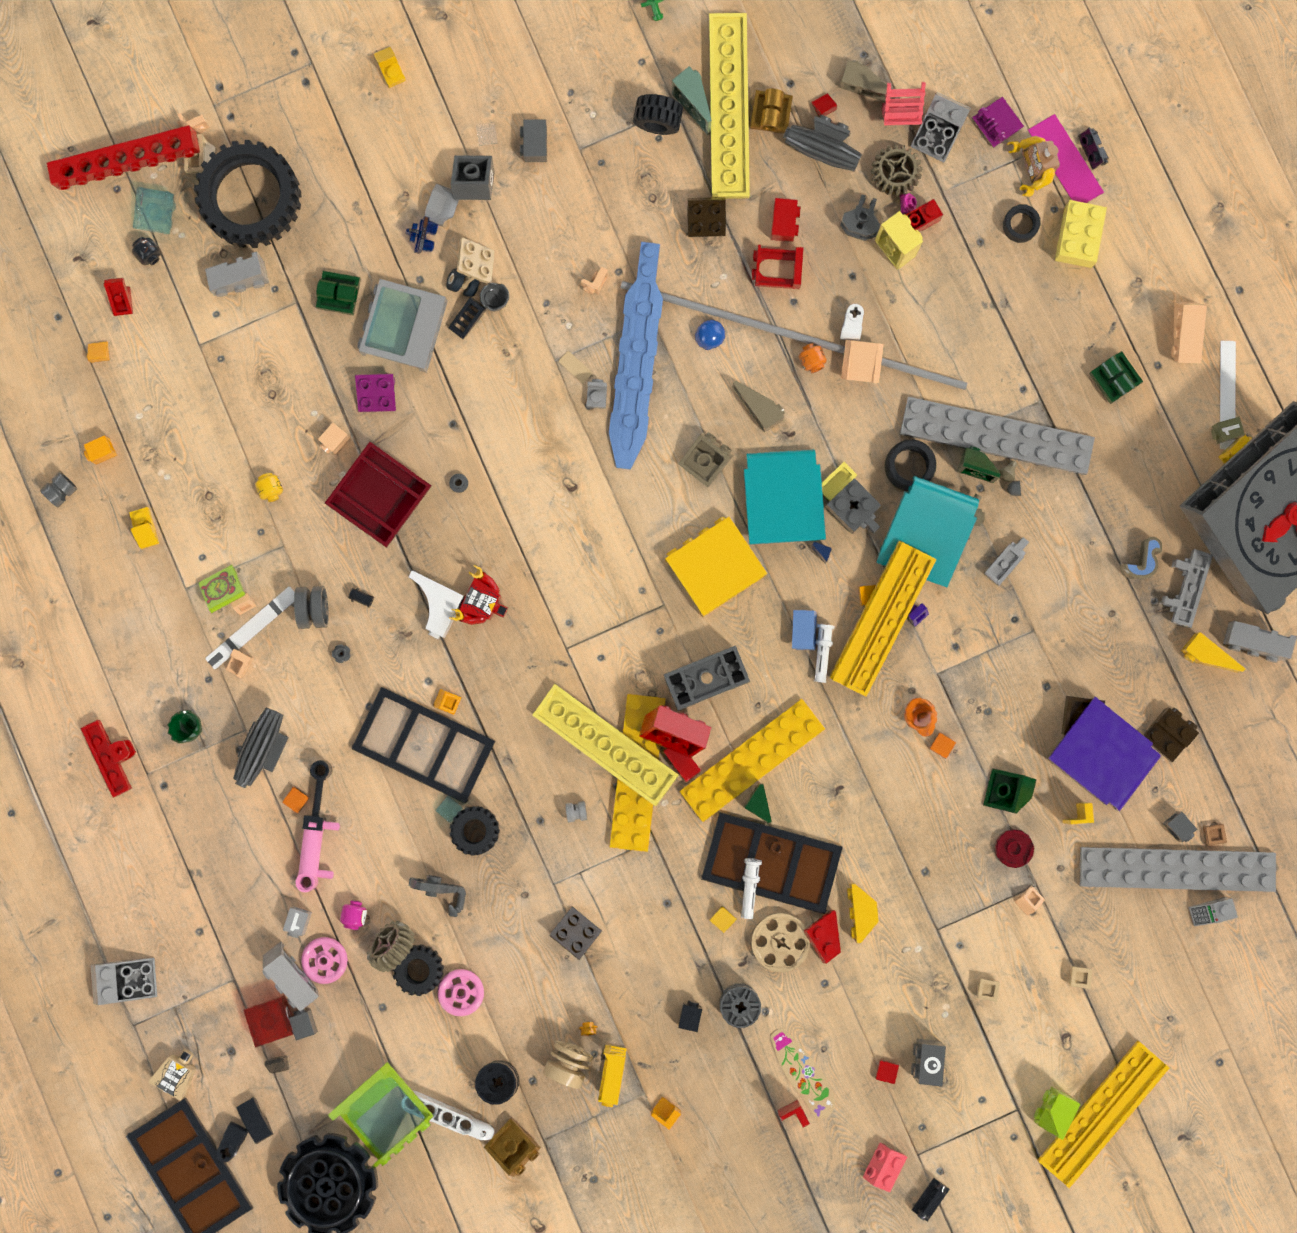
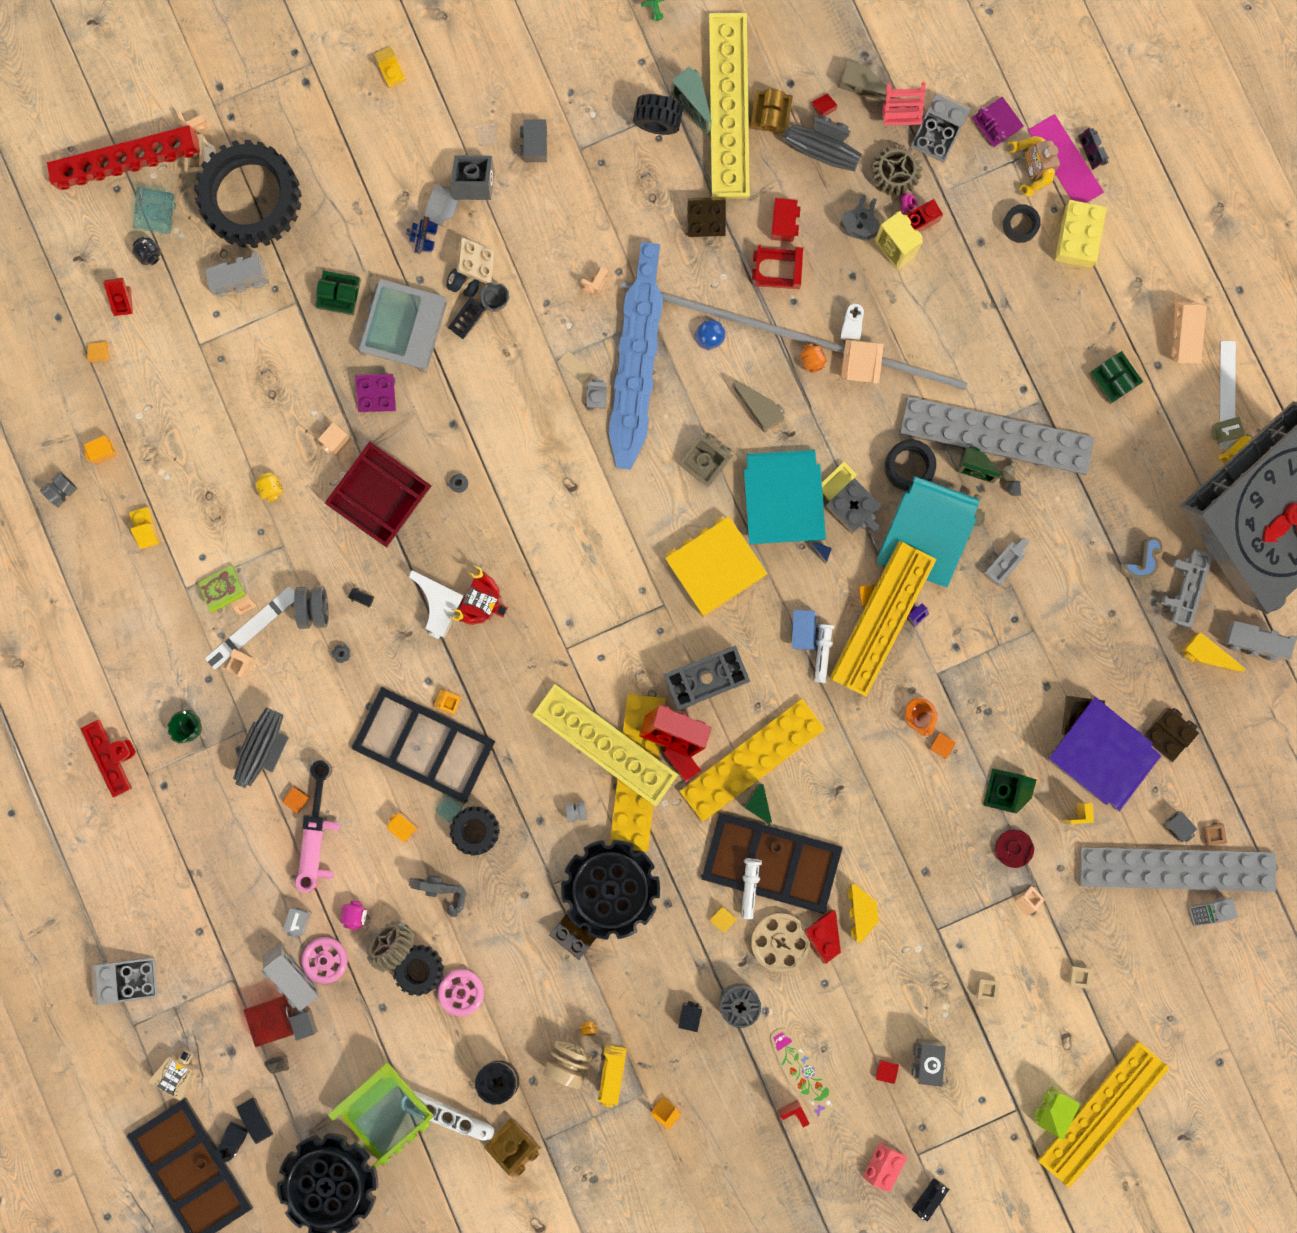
none -> light orange brick [386,812,419,843]
none -> black piece [561,839,660,940]

